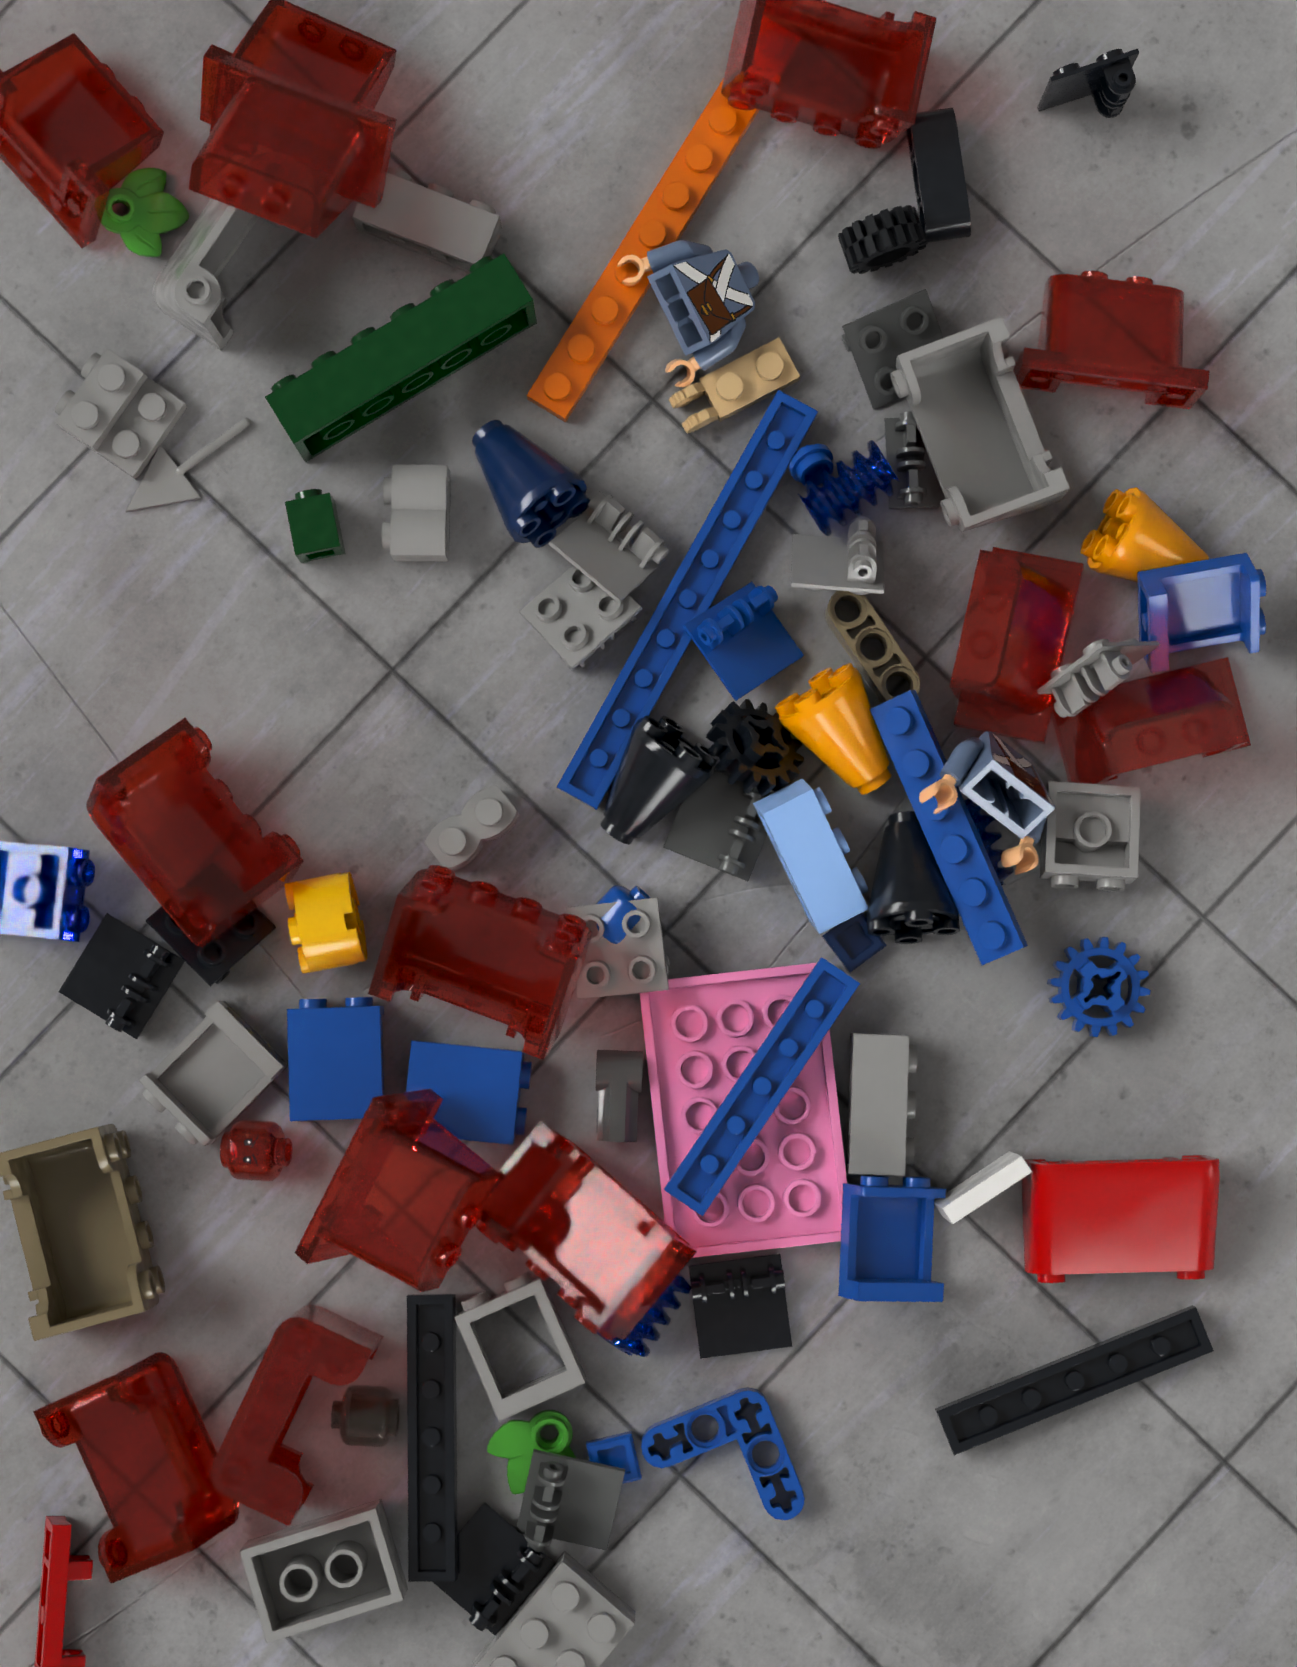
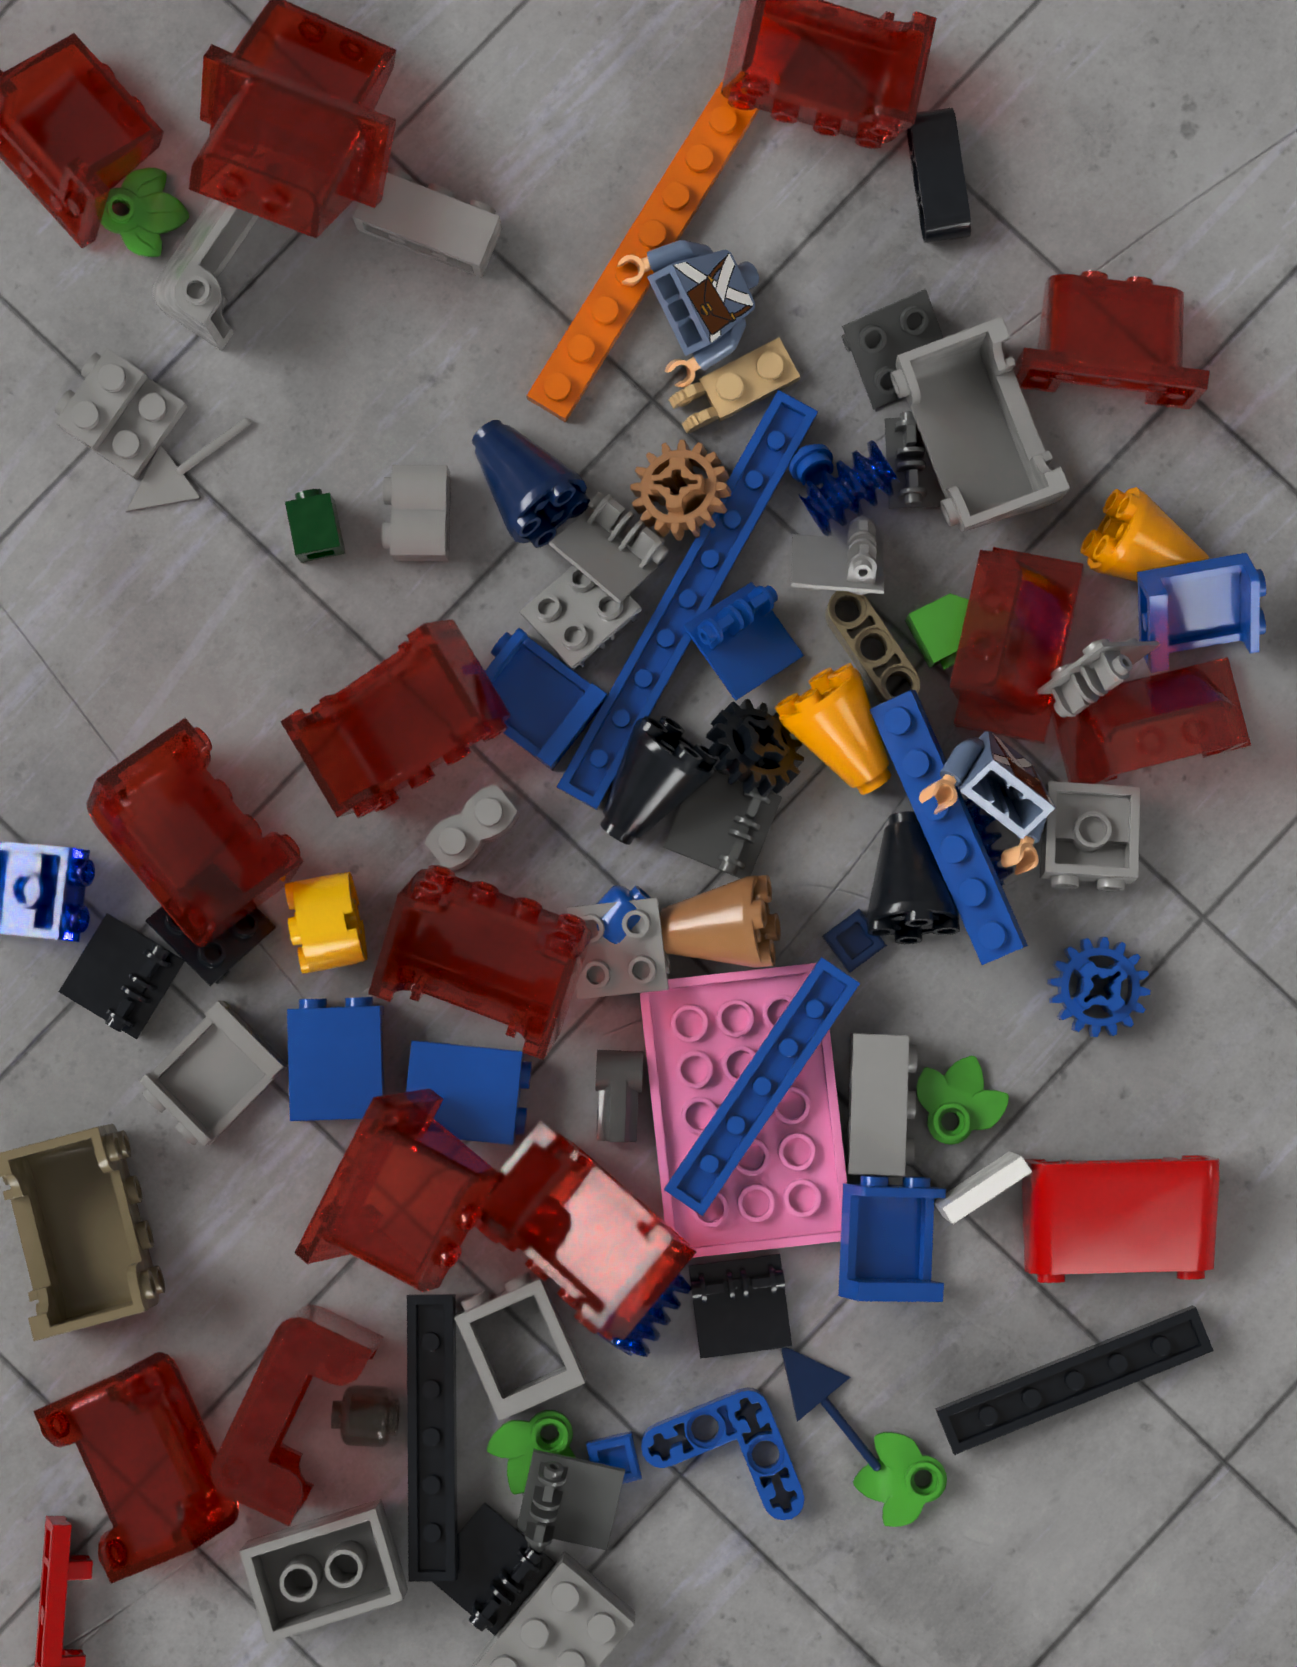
clear red head [220,1120,293,1182] -> none
dark green brick [265,253,537,463] -> none
light blue brick [753,779,869,934] -> none
black tyre [838,205,928,274] -> none
black hinge [1037,49,1139,118] -> none
none -> clear red windscreen [280,619,511,818]
none -> blue panel [463,628,607,771]
none -> medium nougat gear [630,440,731,541]
none -> medium nougat cone [660,875,781,968]
none -> dark blue piece [781,1347,881,1471]
none -> bright green plate [853,1432,947,1527]
none -> bright green slope [905,593,1016,670]
none -> bright green plate [916,1056,1009,1145]

